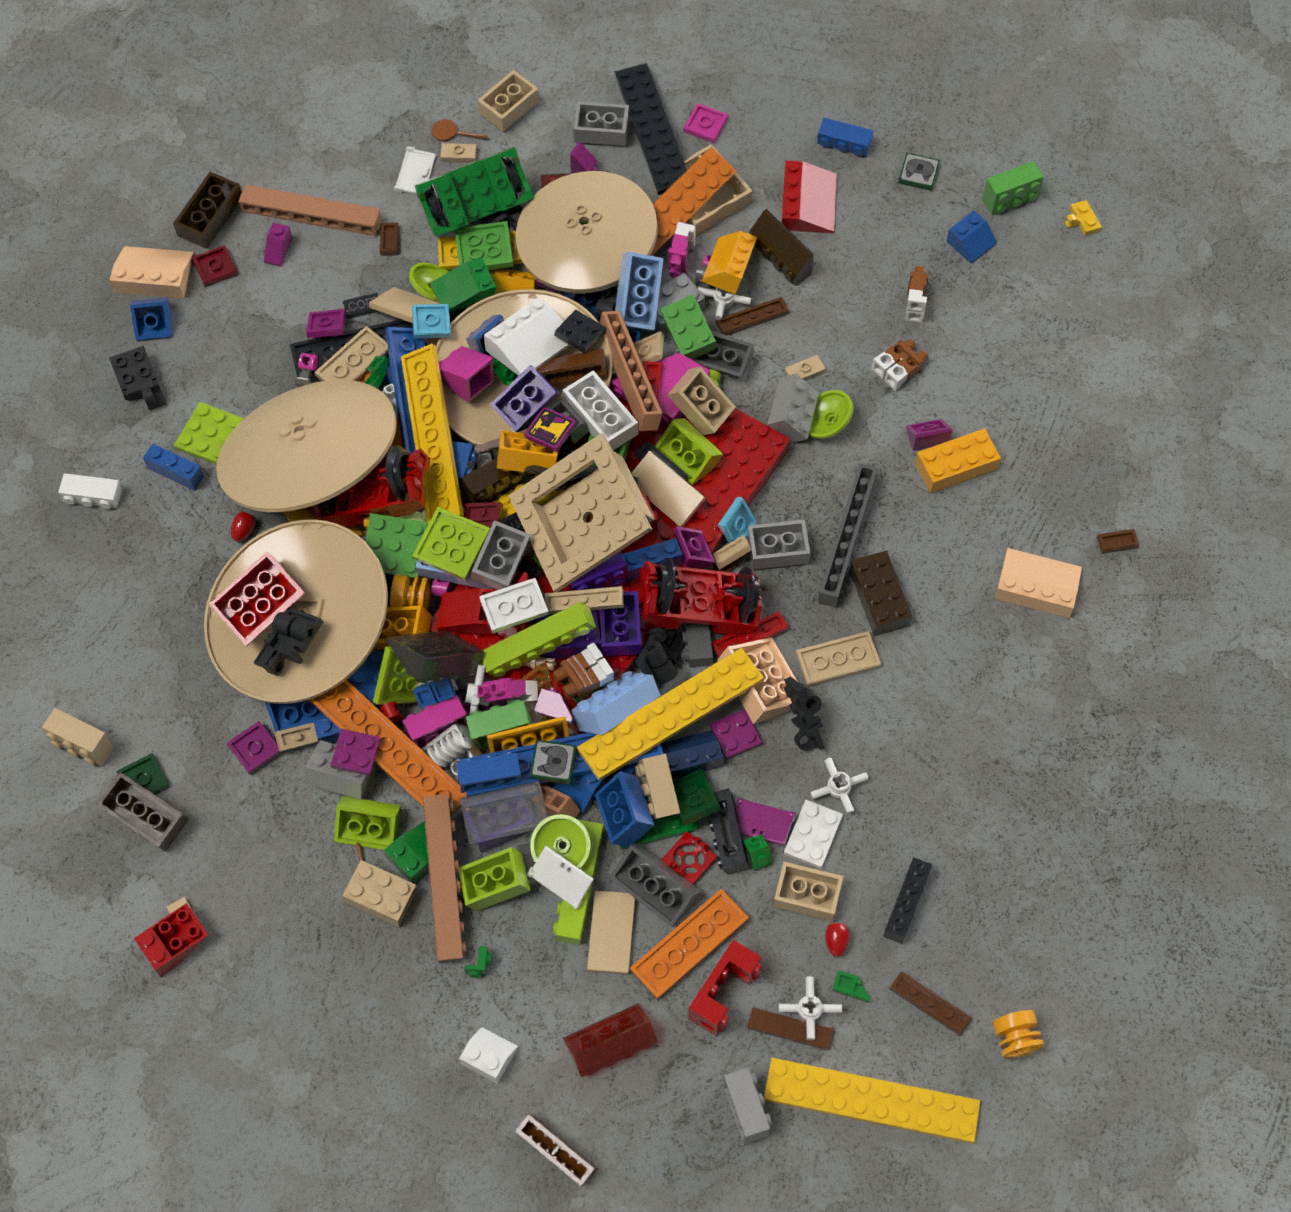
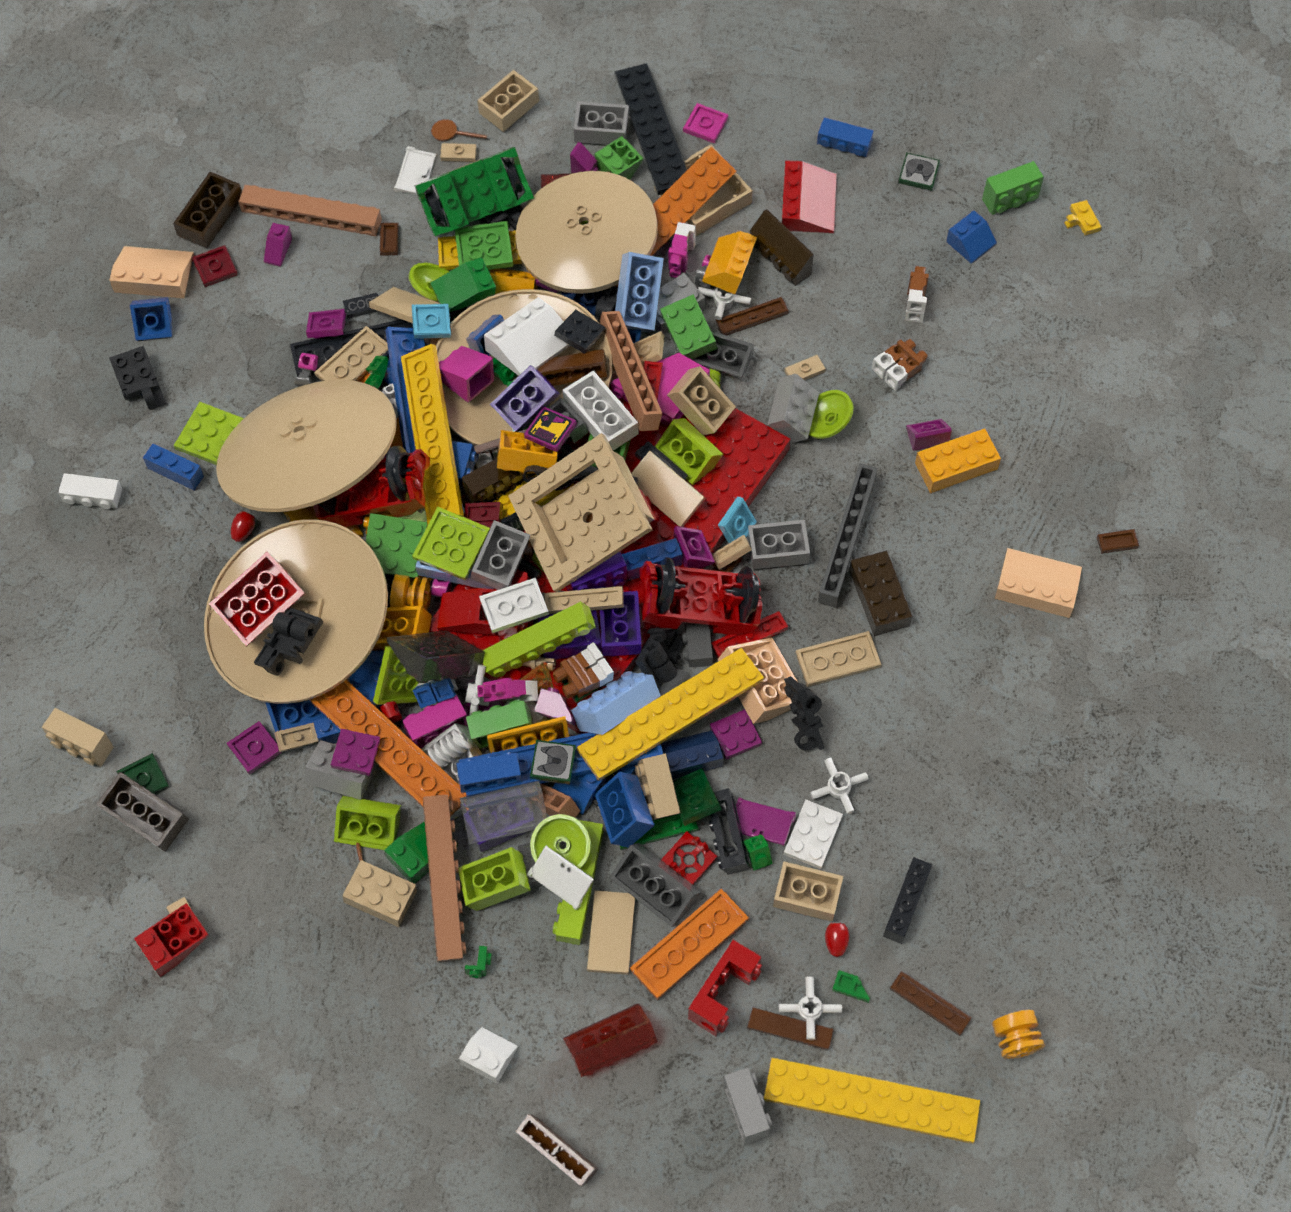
none -> bright green slope [595,136,644,180]

